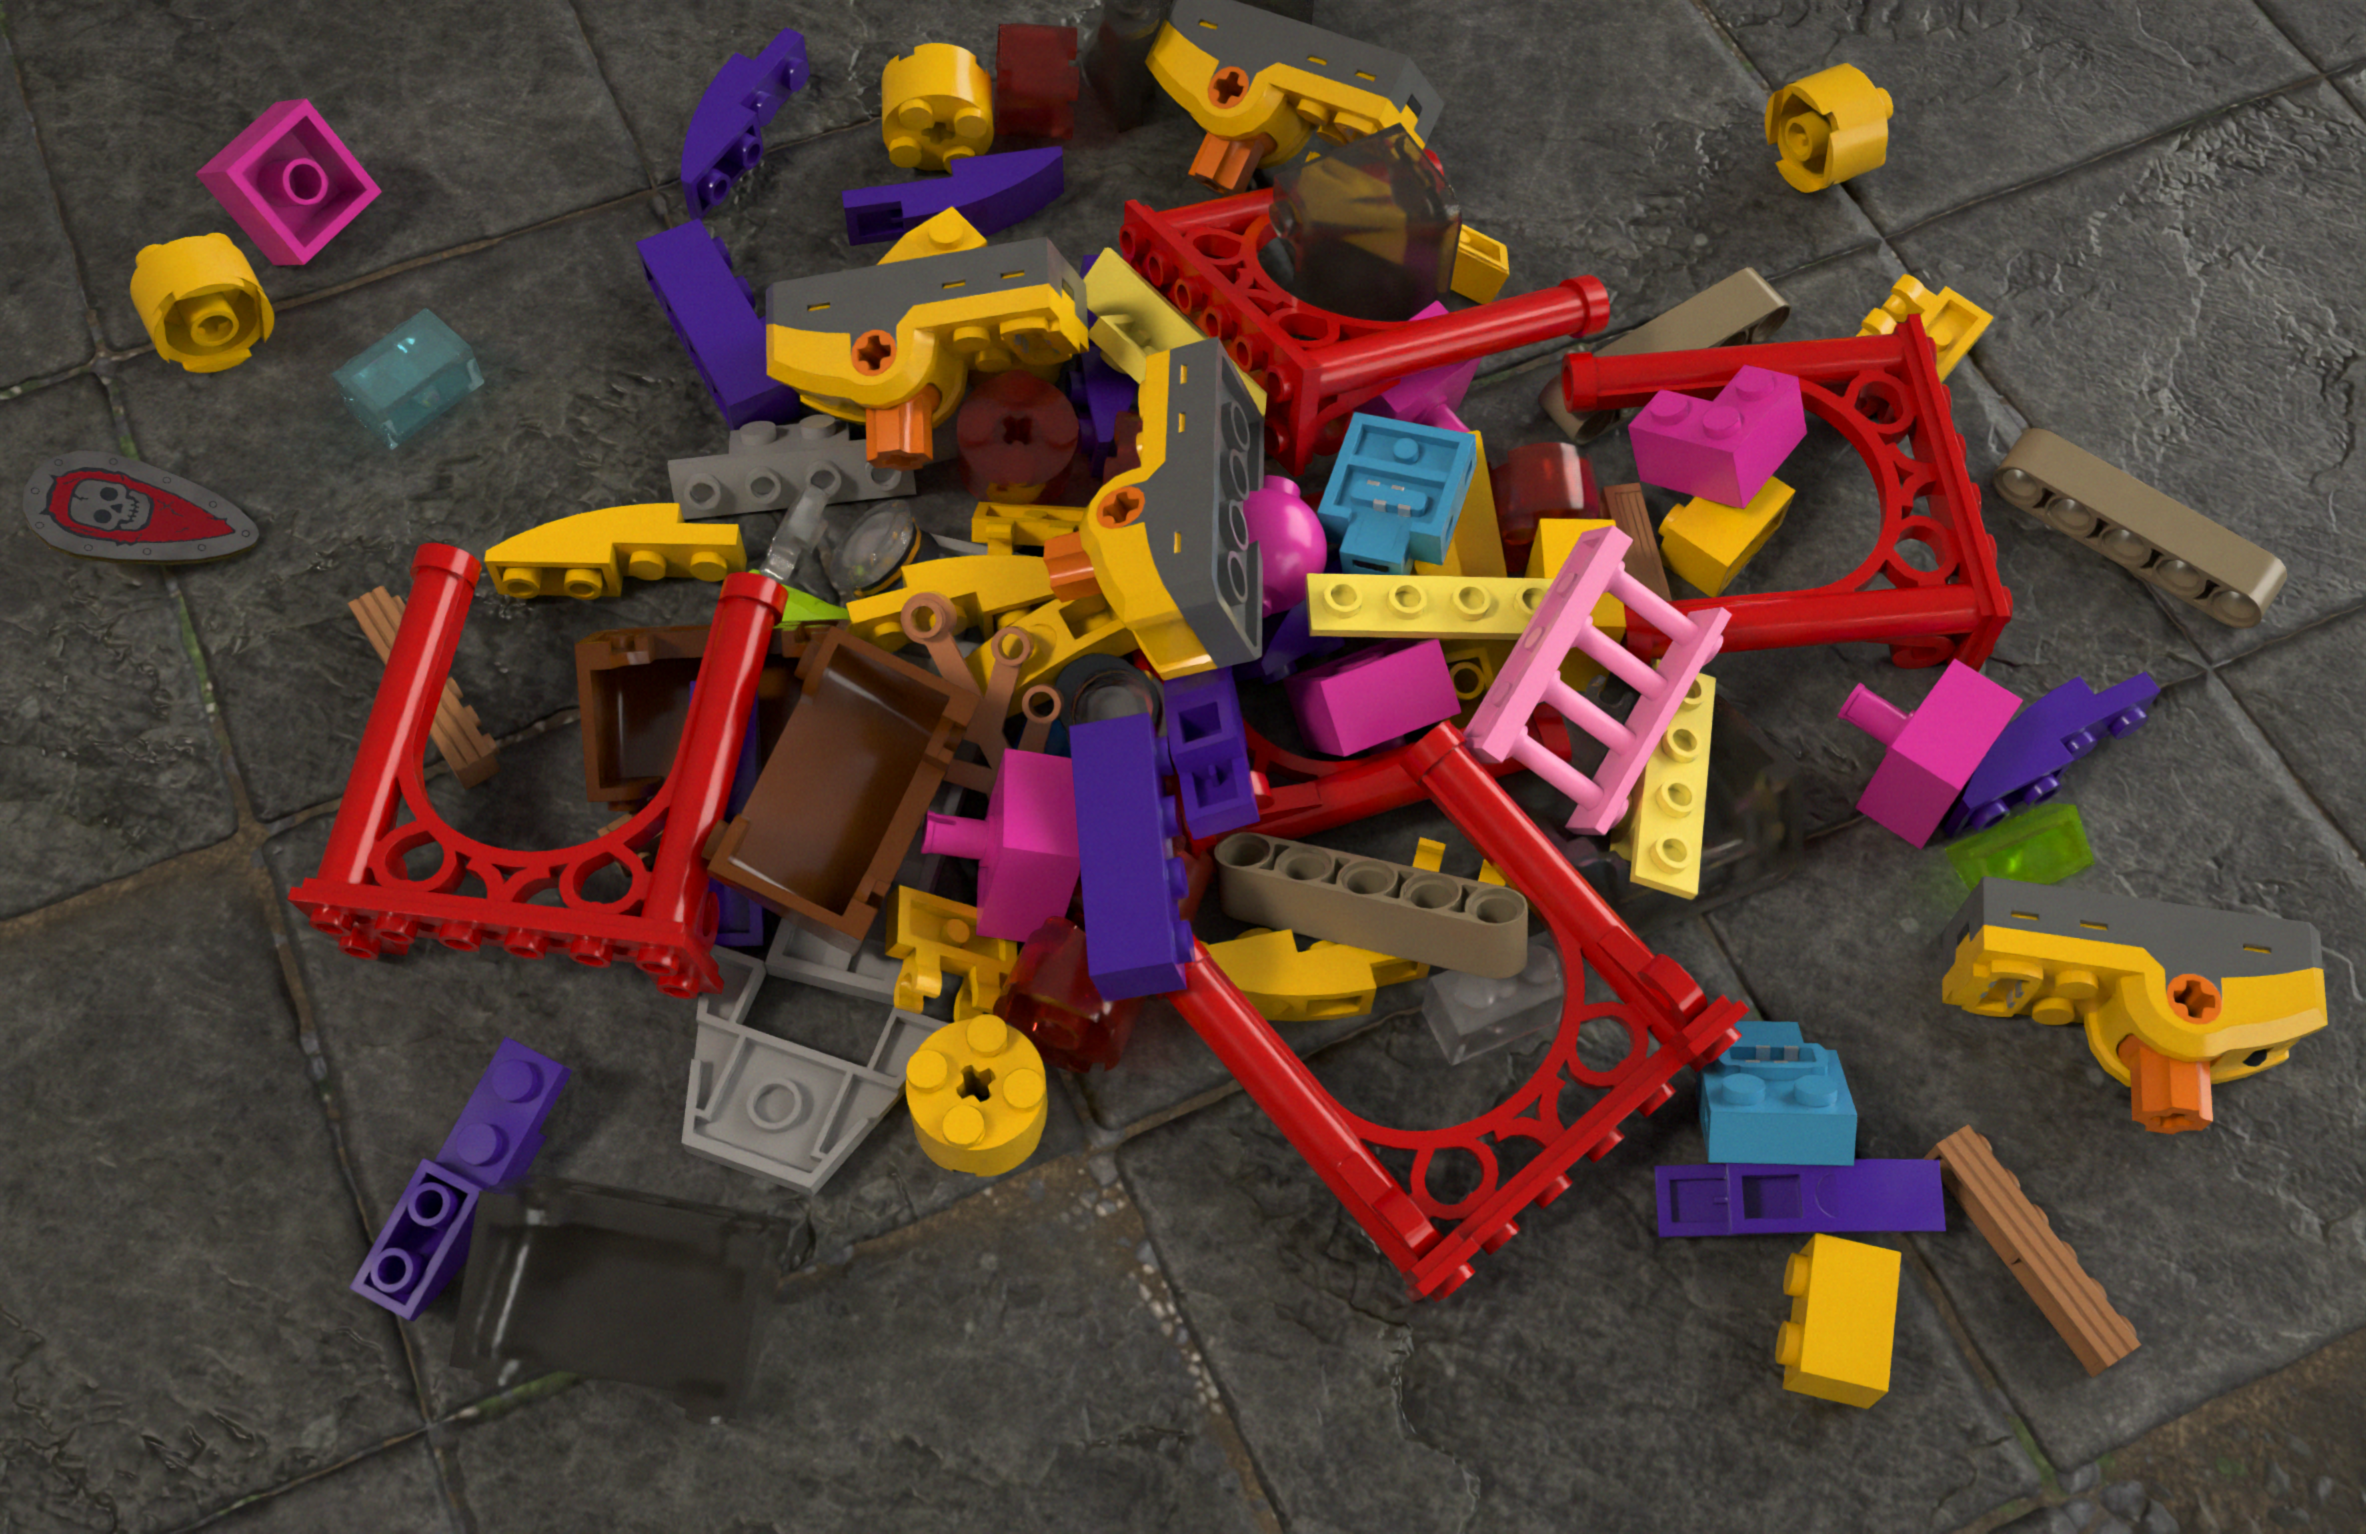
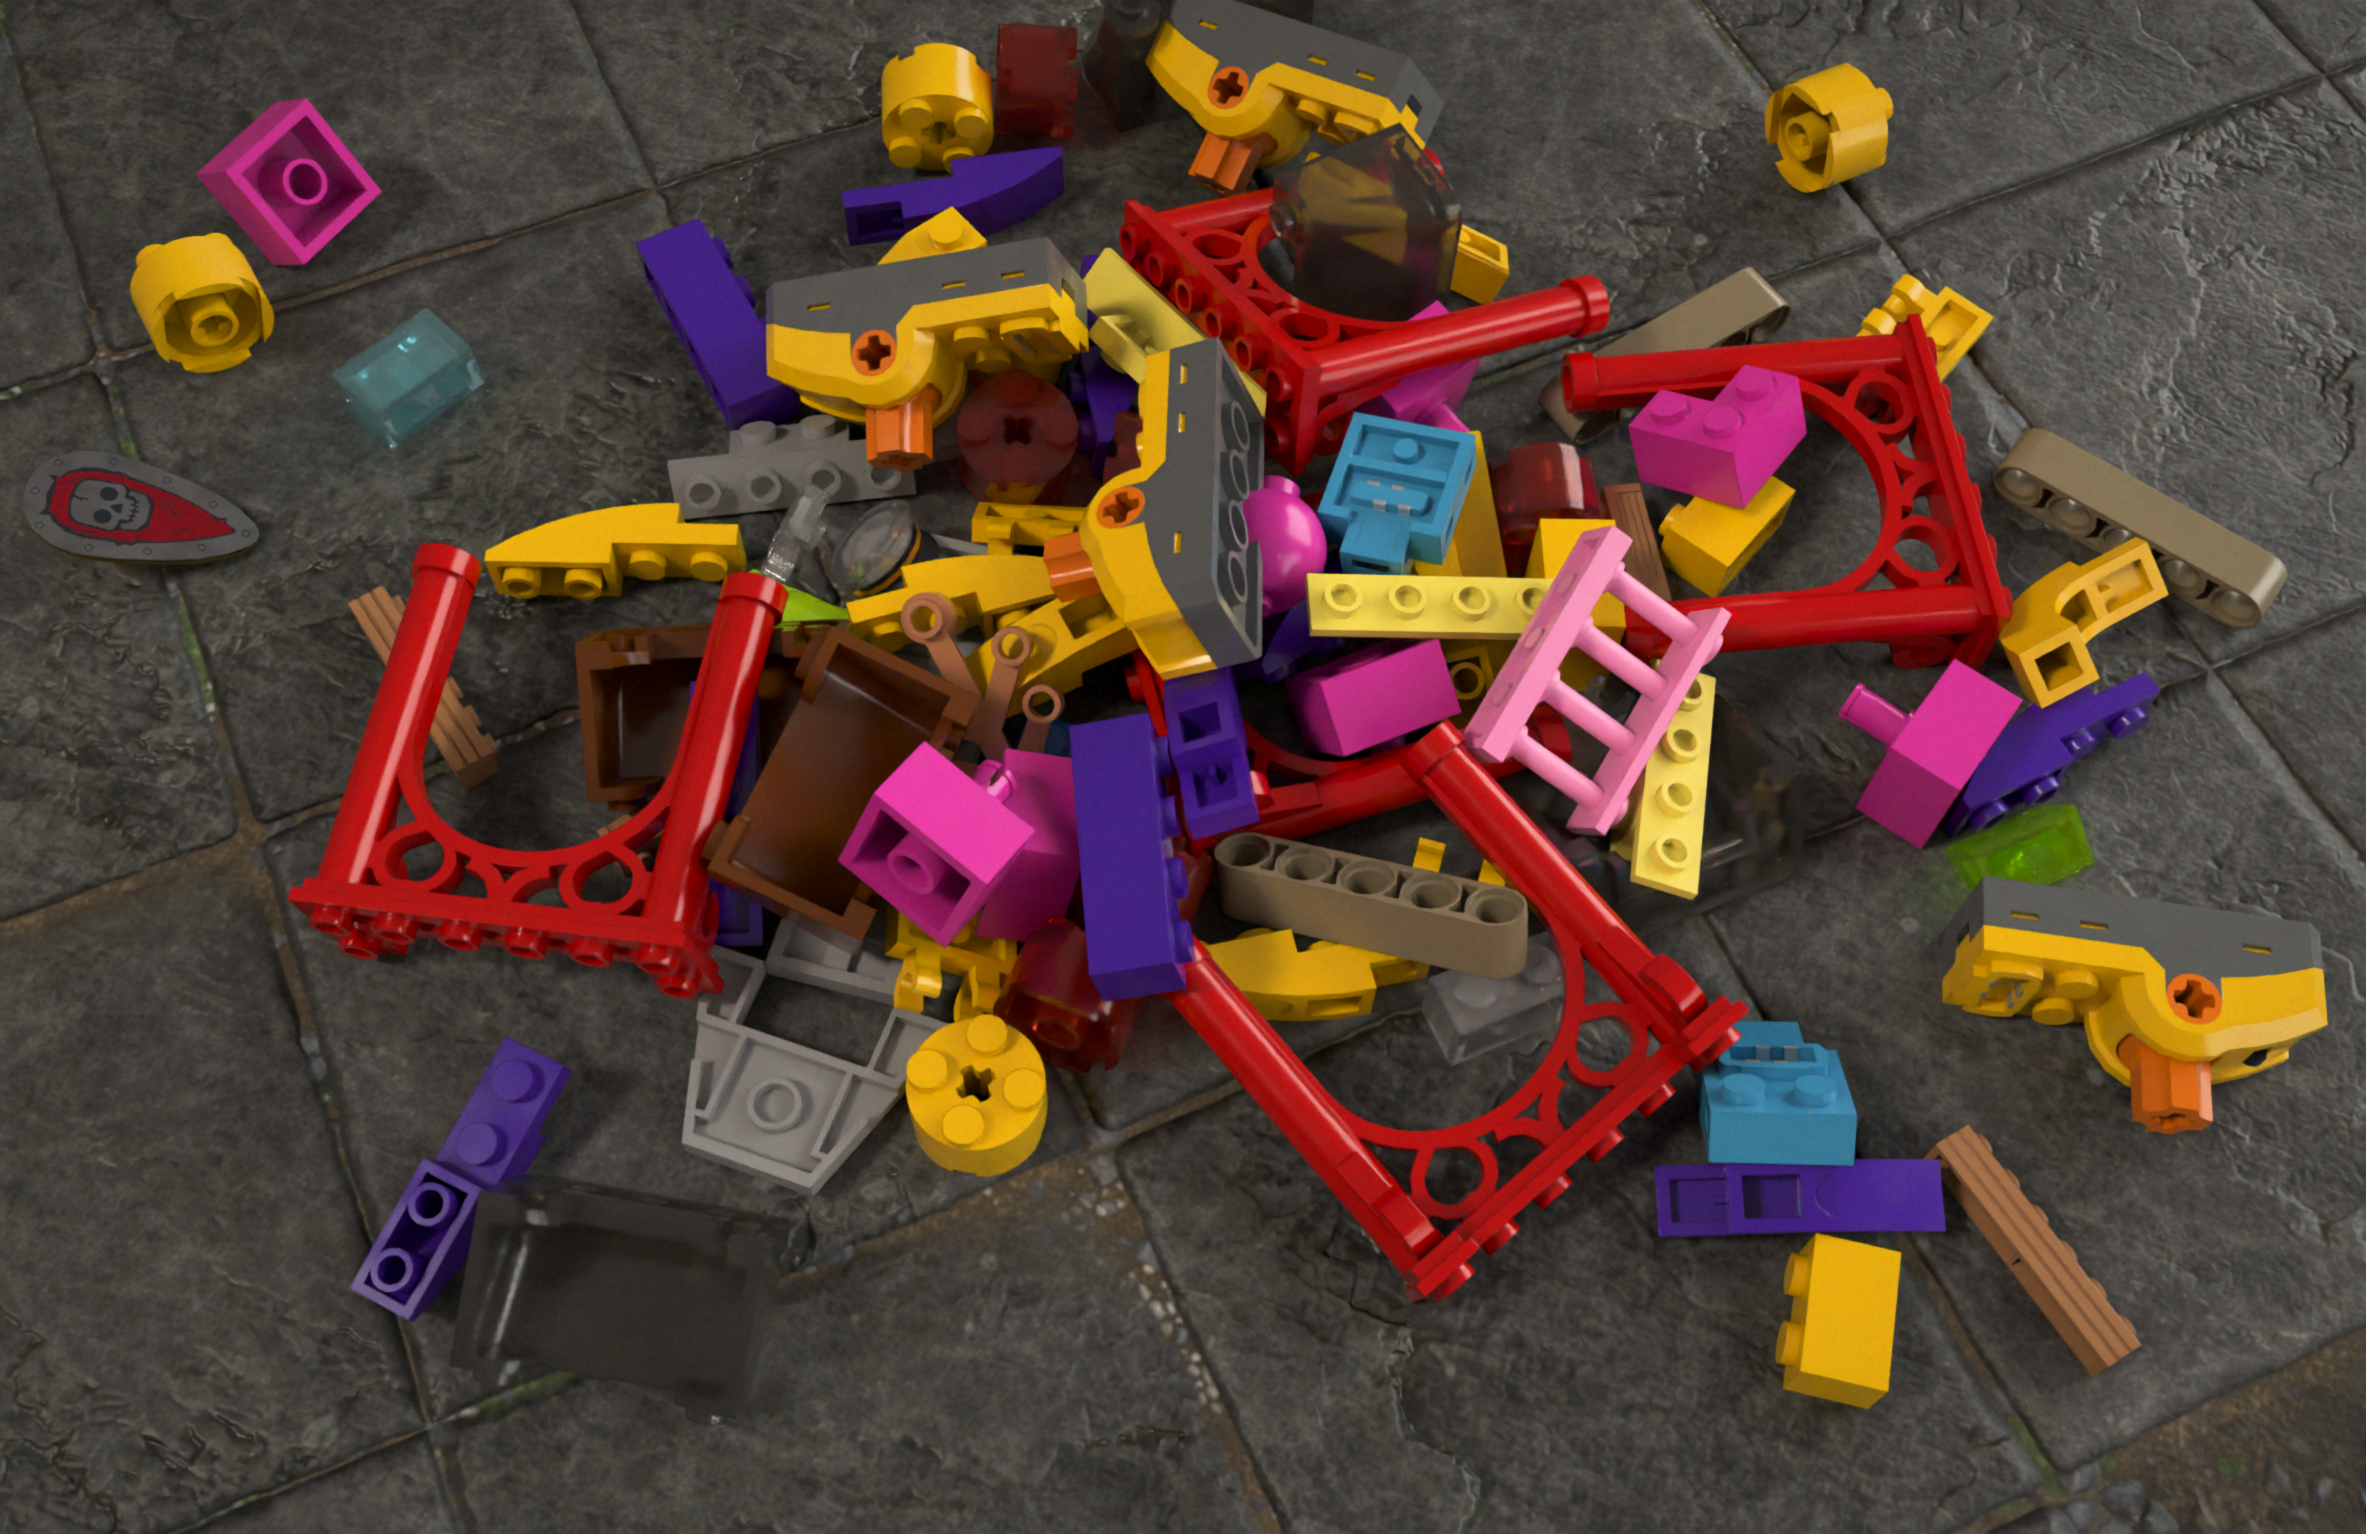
dark purple slope [681,27,810,220] -> none
clear piece [1055,653,1168,748] -> none
none -> dark pink brick [838,741,1035,948]
none -> yellow arch [1999,537,2169,709]

